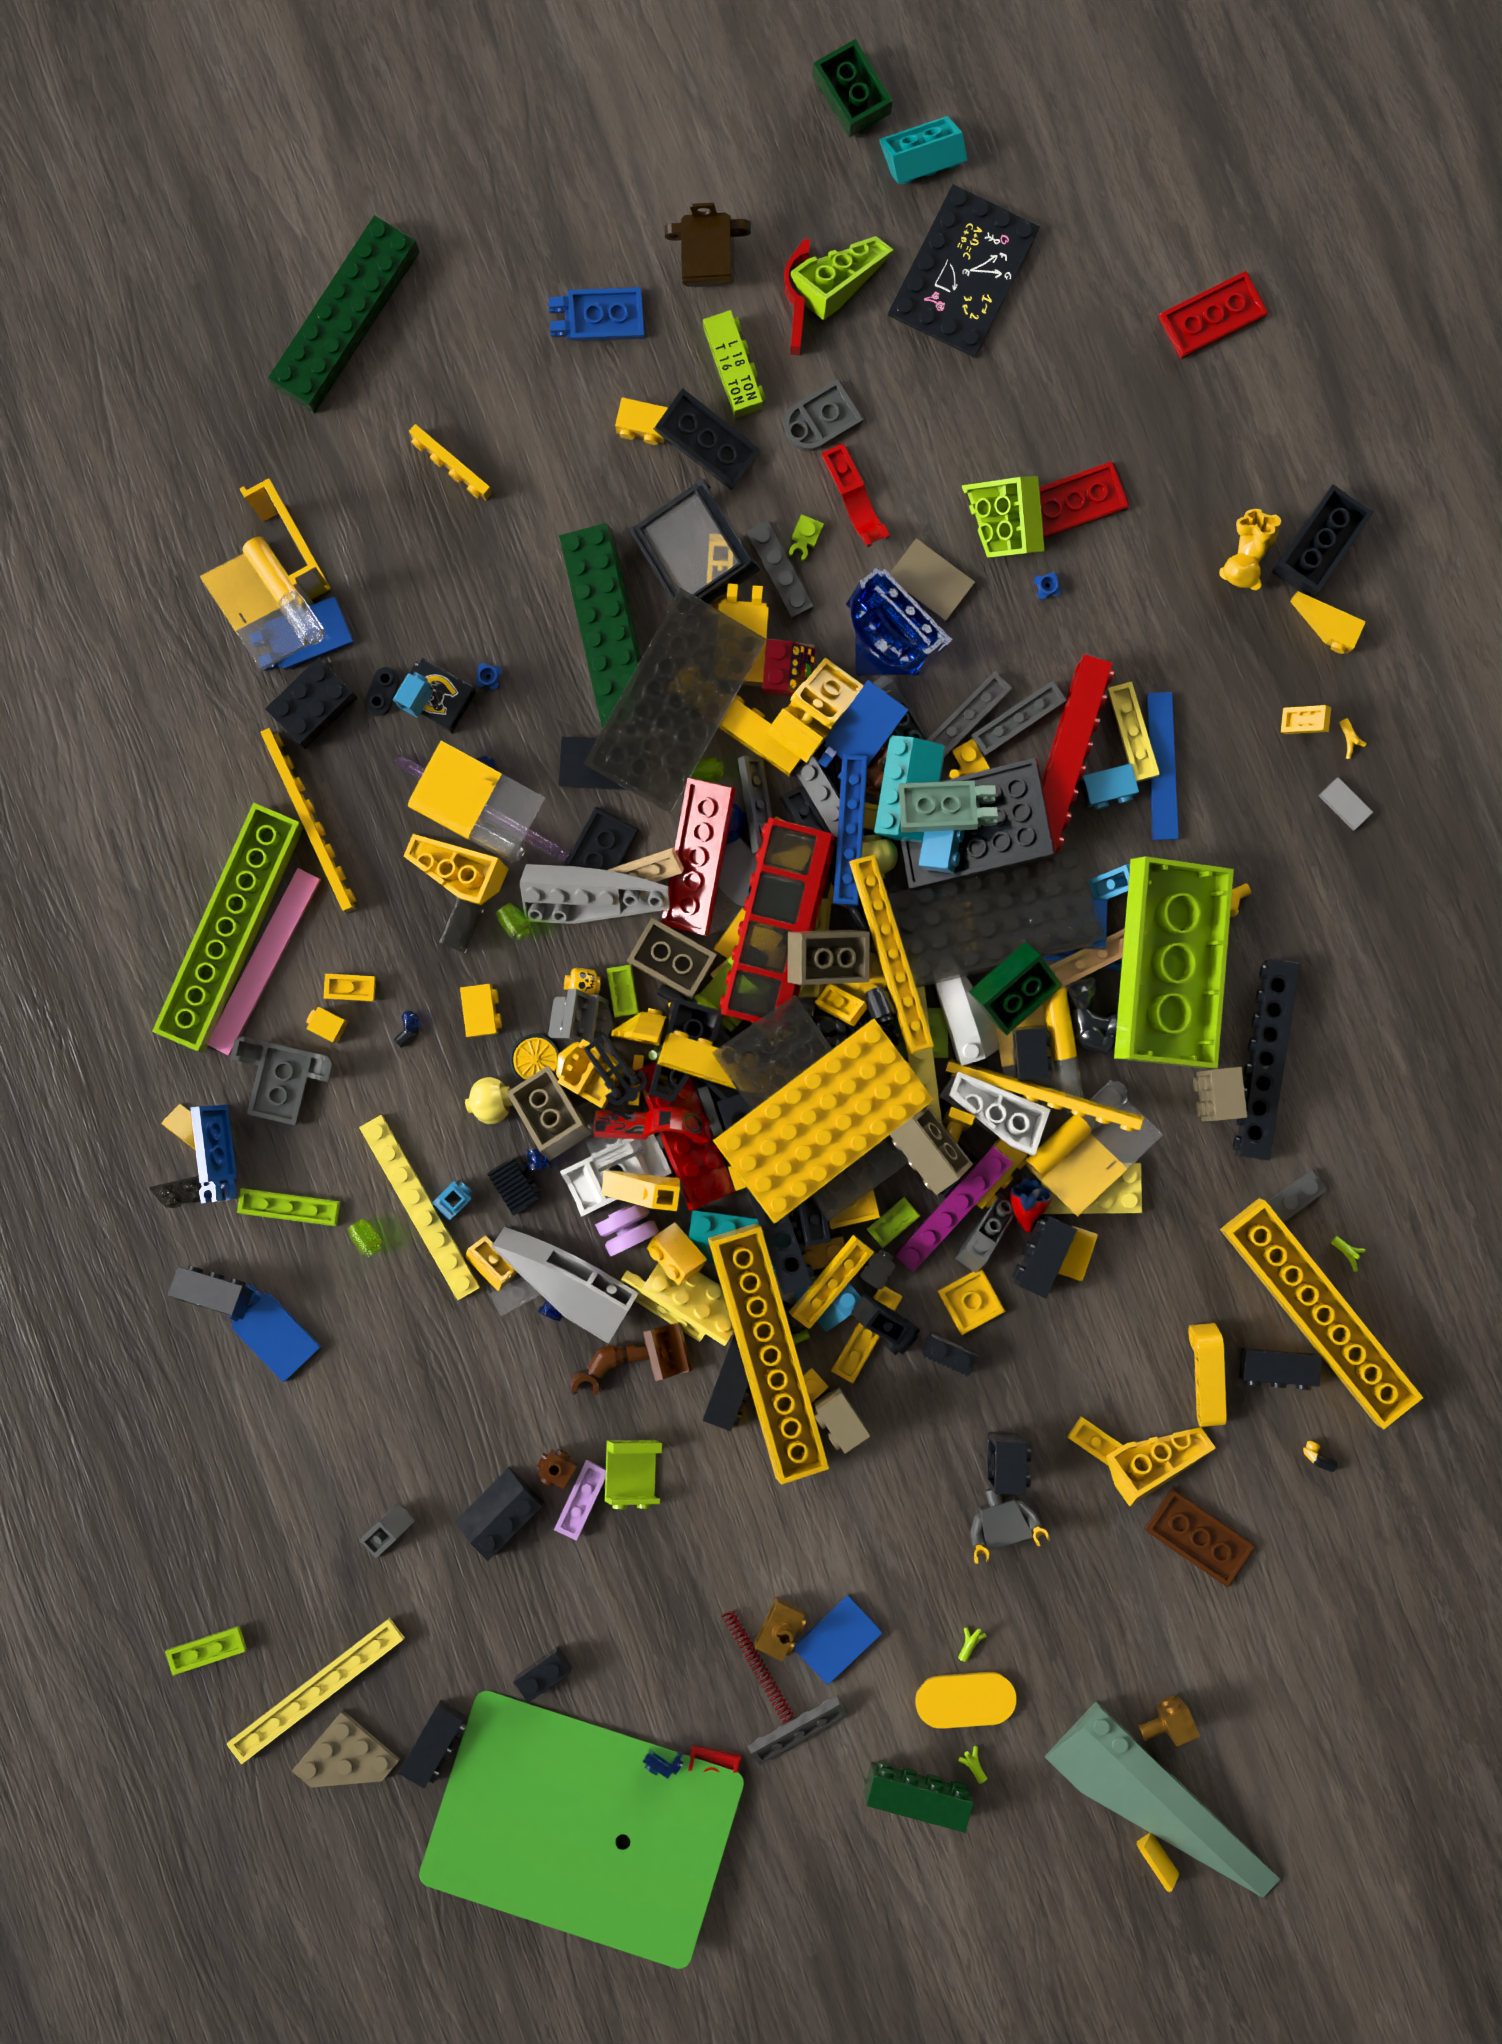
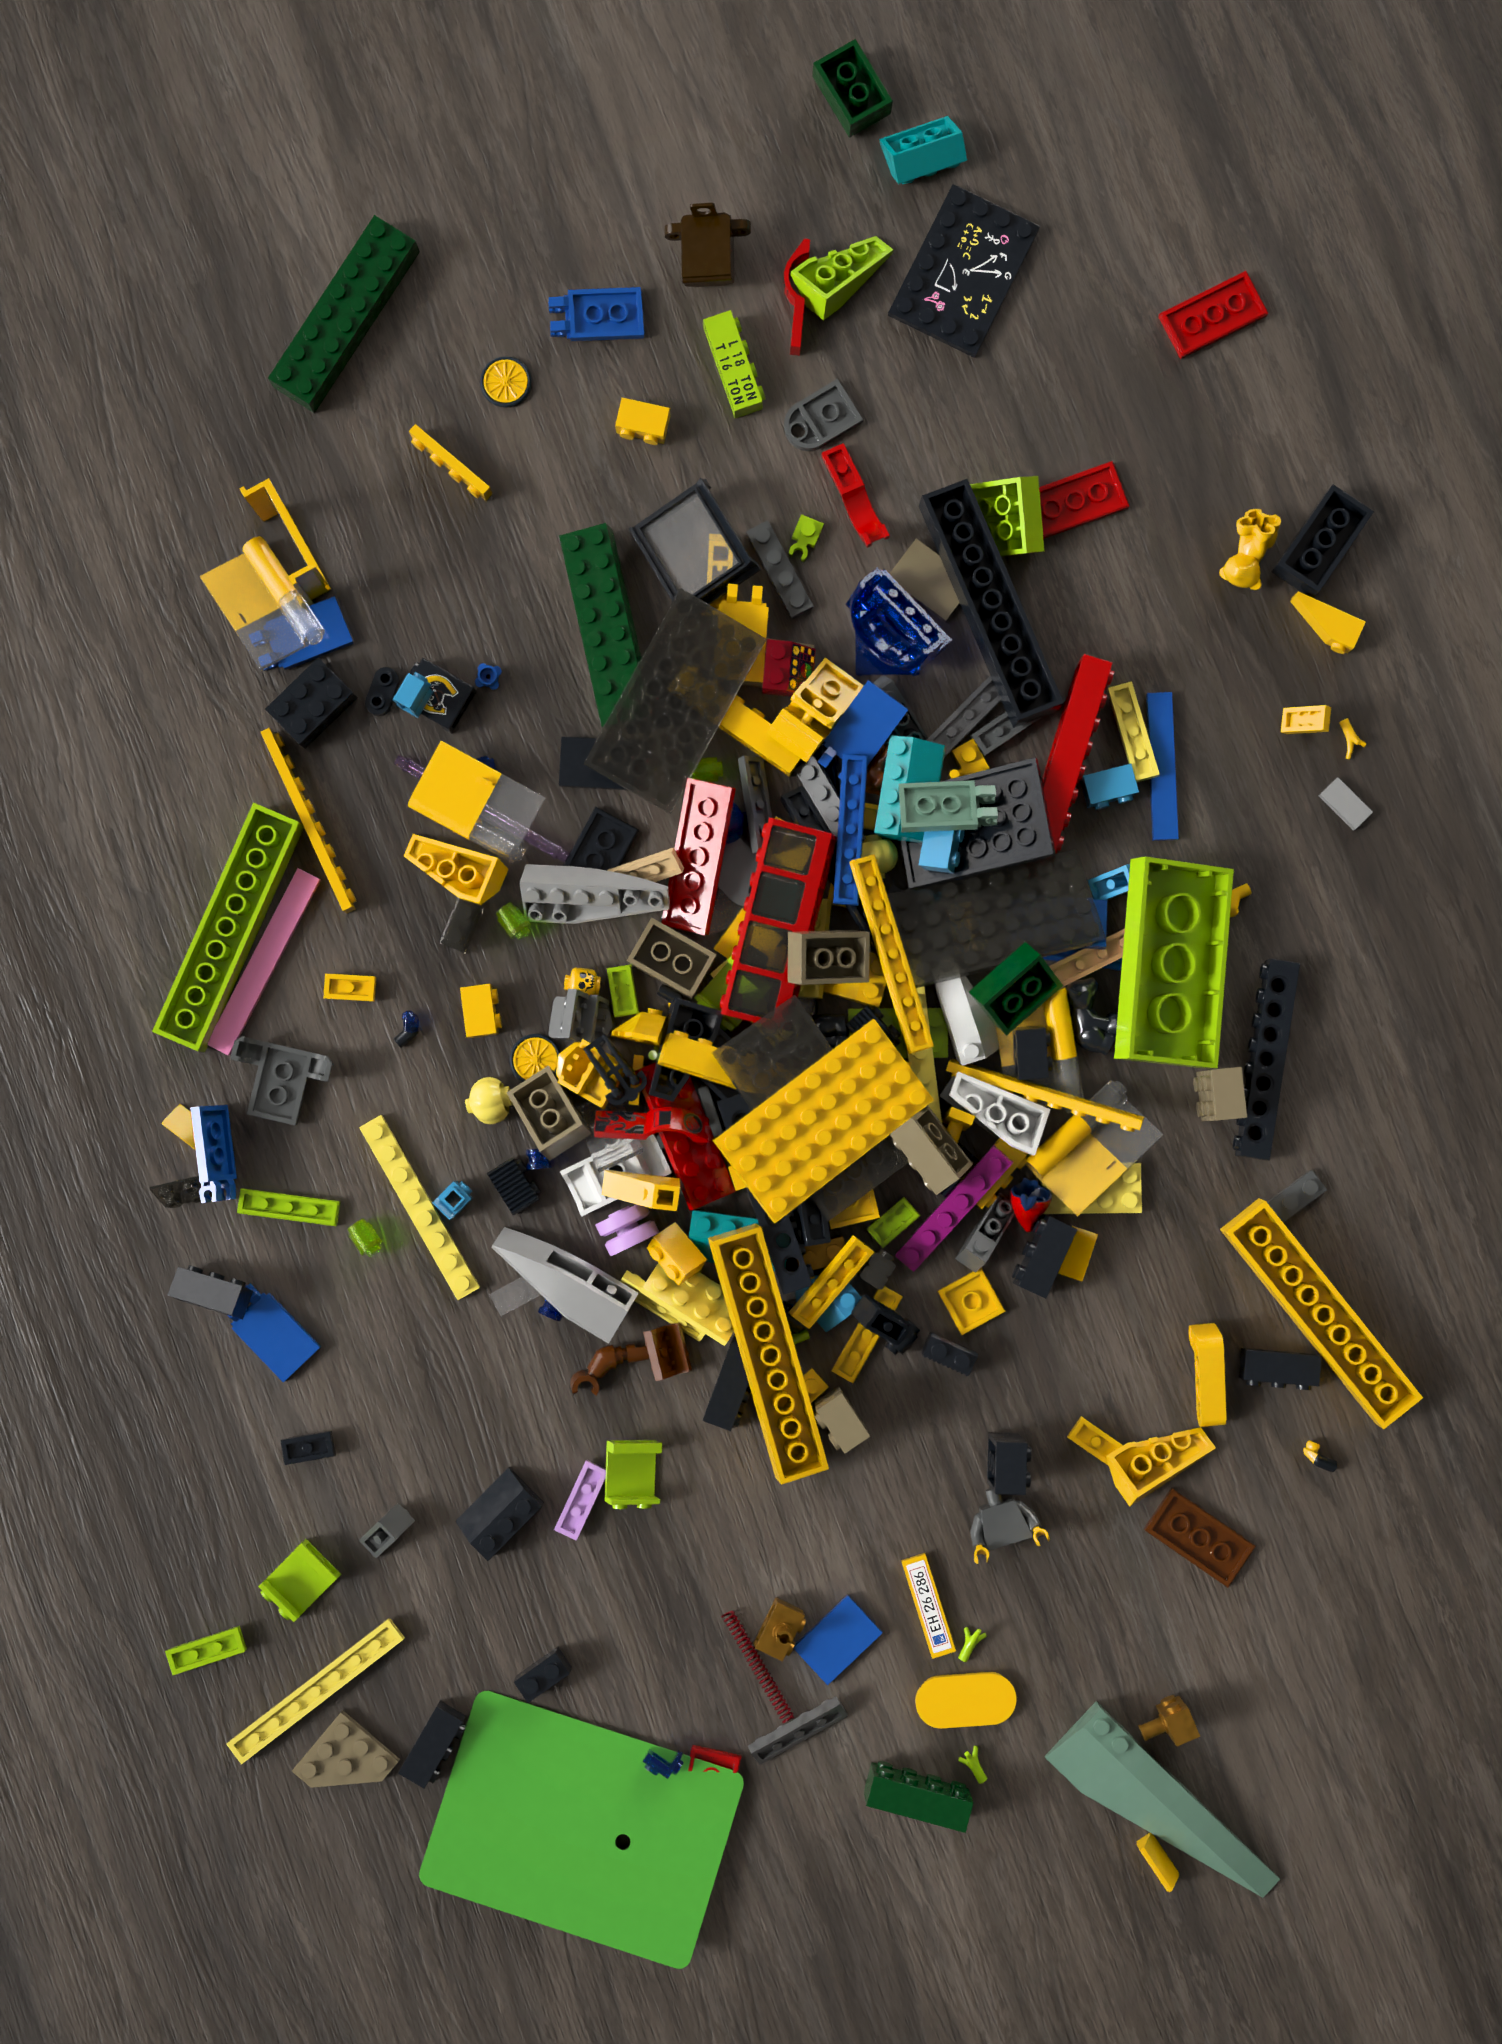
yellow brick [306,1007,349,1043] -> none
yellow slope [465,1235,518,1291] -> none
reddish brown brick [537,1449,578,1489] -> none
black plate [653,388,761,490] -> none
yellow plate [814,984,867,1026] -> none
black brick [865,987,897,1026] -> none
blue plate [1034,572,1061,600] -> none
lime bar [1331,1236,1365,1272] -> none
none -> lime panel [258,1539,341,1622]
none -> black plate [280,1430,336,1465]
none -> yellow wheel [480,356,532,407]
none -> tile [901,1553,956,1659]
none -> black brick [919,479,1064,728]

